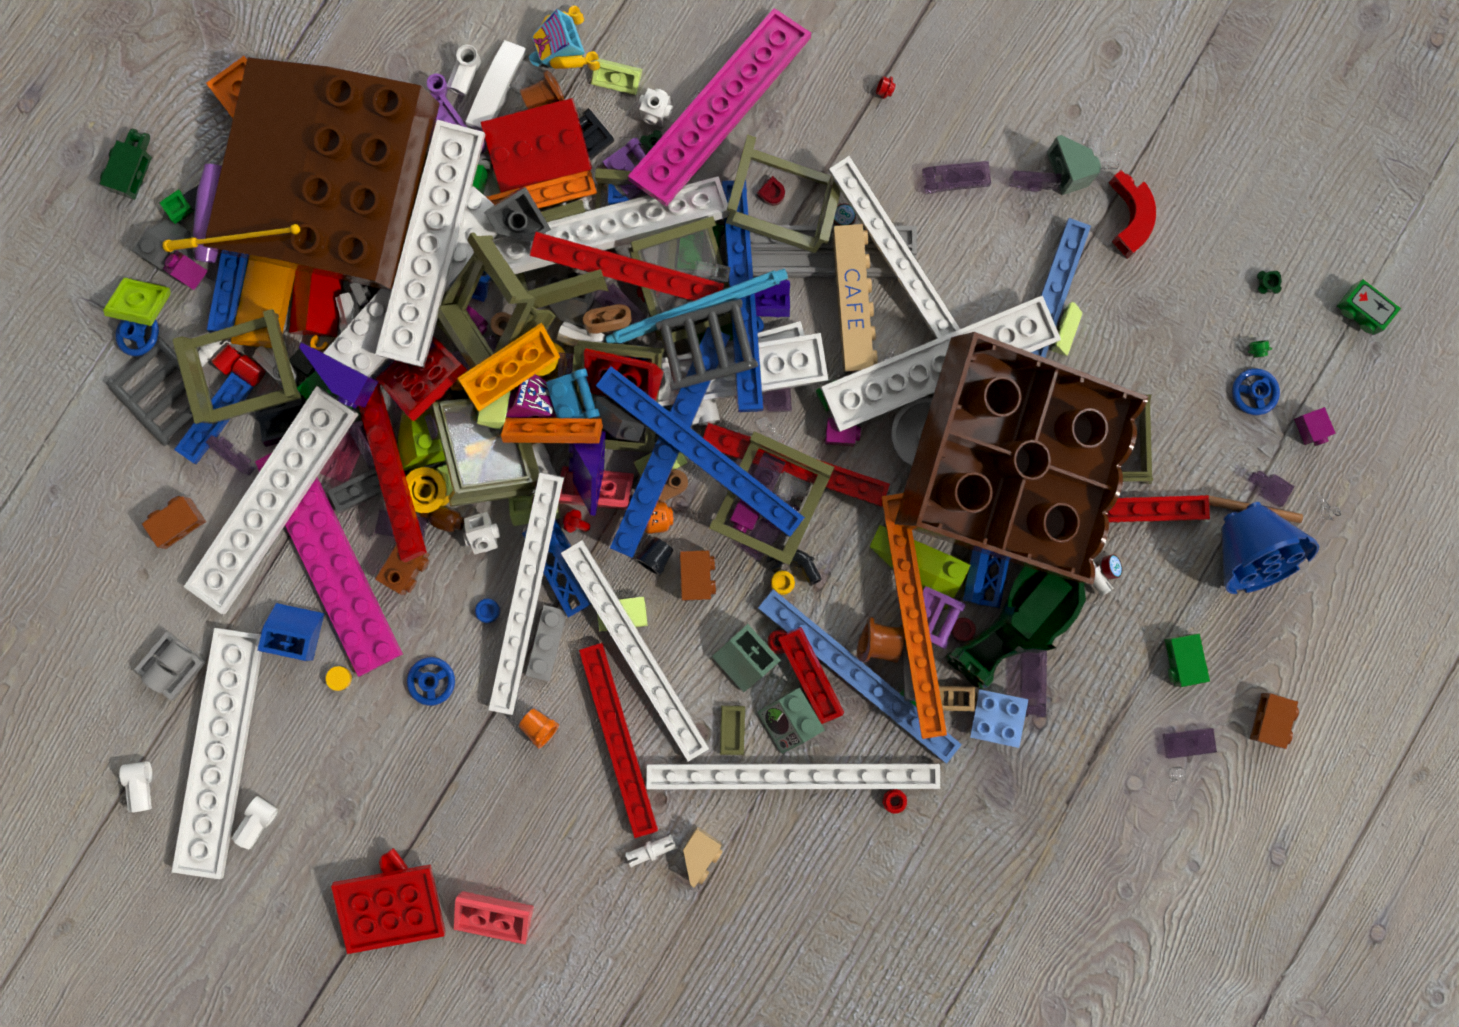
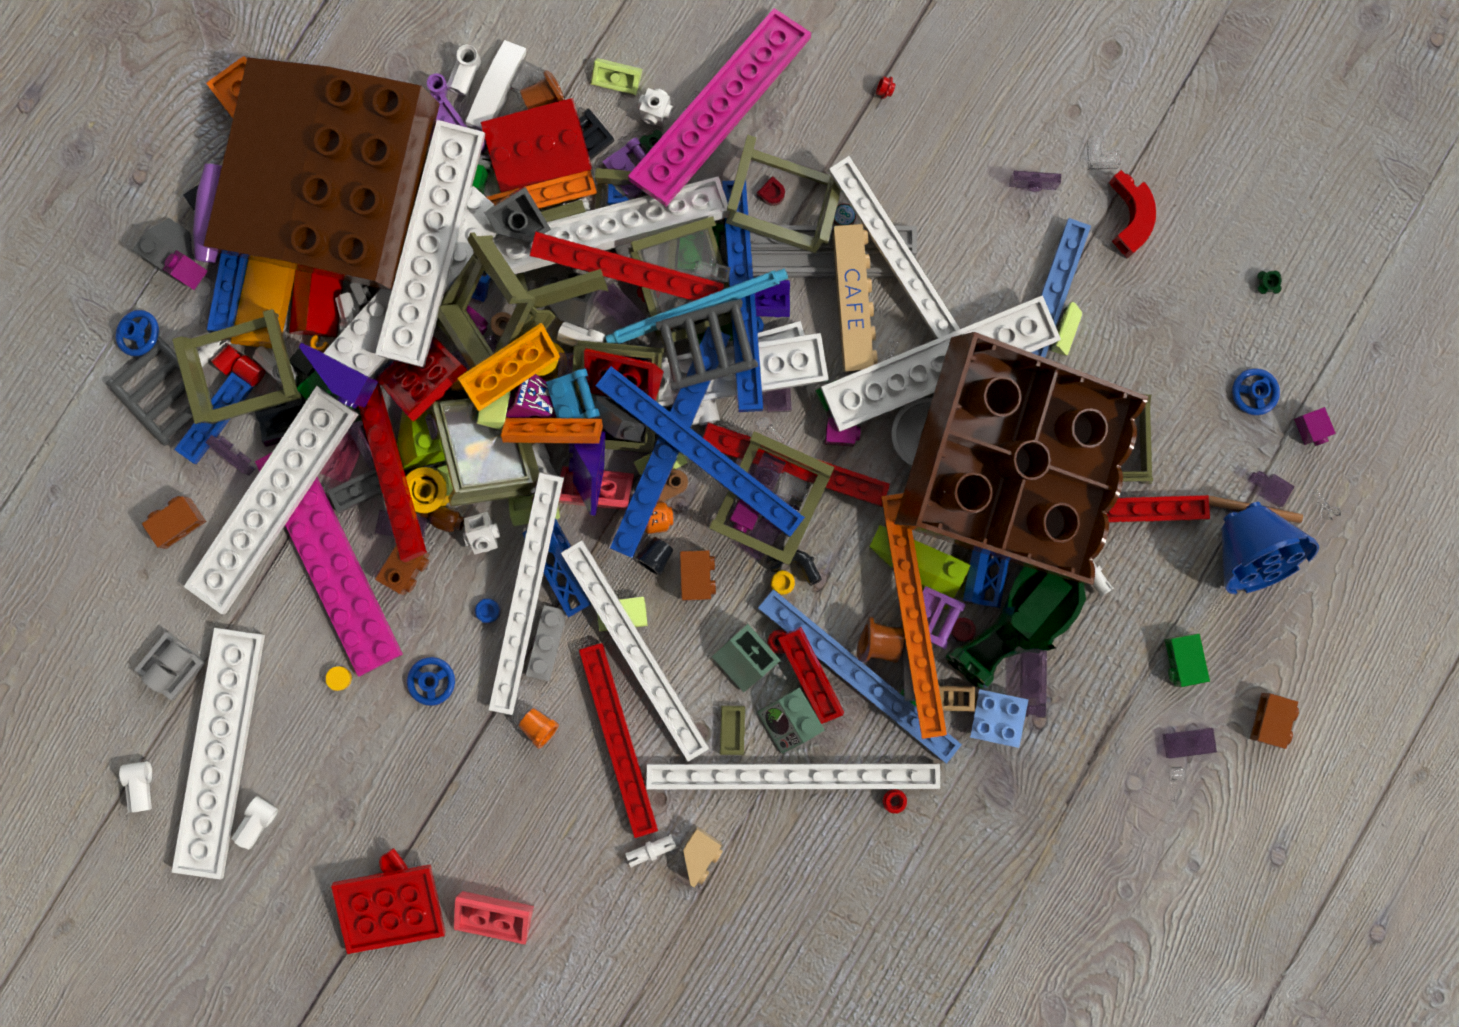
dark green brick [99,128,152,200] -> none
lime plate [103,278,171,326] -> none
green plate [159,189,194,224] -> none
yellow piece [163,224,300,252] -> none
blue slope [257,603,324,661] -> none
torso [529,5,600,71] -> none
red plate [563,509,590,533] -> none
medium nougat plate [583,304,632,334] -> none
clear purple plate [922,161,991,194] -> none
sand green slope [1047,135,1101,195] -> none
tile [1101,554,1122,580] -> none
green plate [1248,340,1272,358] -> none
brick [1337,279,1401,335] -> none

